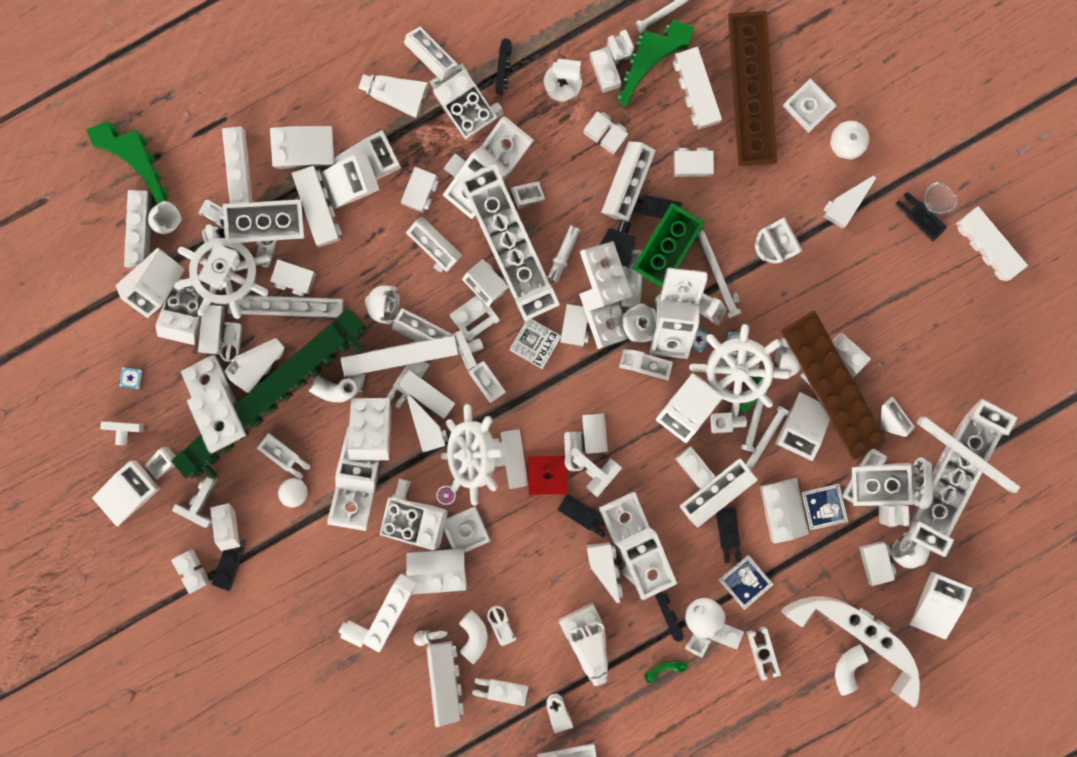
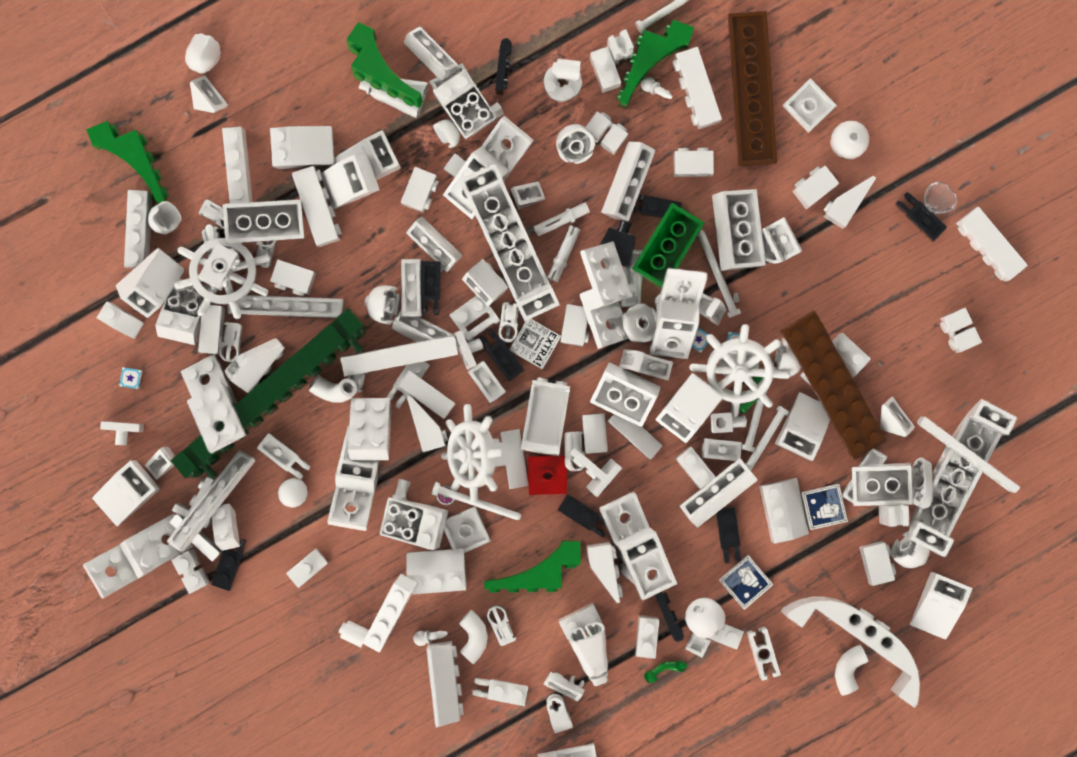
none -> white bracket [83,514,193,599]
none -> white slope [96,301,145,339]
none -> white tile [167,450,255,552]
none -> white slope [169,513,222,561]
none -> white hair [185,33,221,74]
none -> white slope [190,75,228,113]
none -> white tile [286,548,329,588]
none -> green arch [346,22,423,108]
none -> white tile [401,259,421,317]
none -> black hinge [421,261,441,315]
none -> white bar [431,482,521,520]
none -> white hair [433,119,460,148]
none -> black hinge [479,328,525,382]
none -> green arch [484,540,581,593]
none -> white piece [499,302,518,343]
none -> white panel [521,378,570,456]
none -> white pin [534,202,590,237]
none -> white plate [543,672,585,702]
none -> white cylinder [556,124,595,164]
none -> white slope [590,362,661,427]
none -> white slope [608,414,663,460]
none -> white brick [635,615,659,658]
none -> white bar [641,77,673,99]
none -> white plate [702,438,742,461]
none -> white slope [712,189,766,271]
none -> white brick [792,166,840,209]
none -> white piece [940,308,982,353]

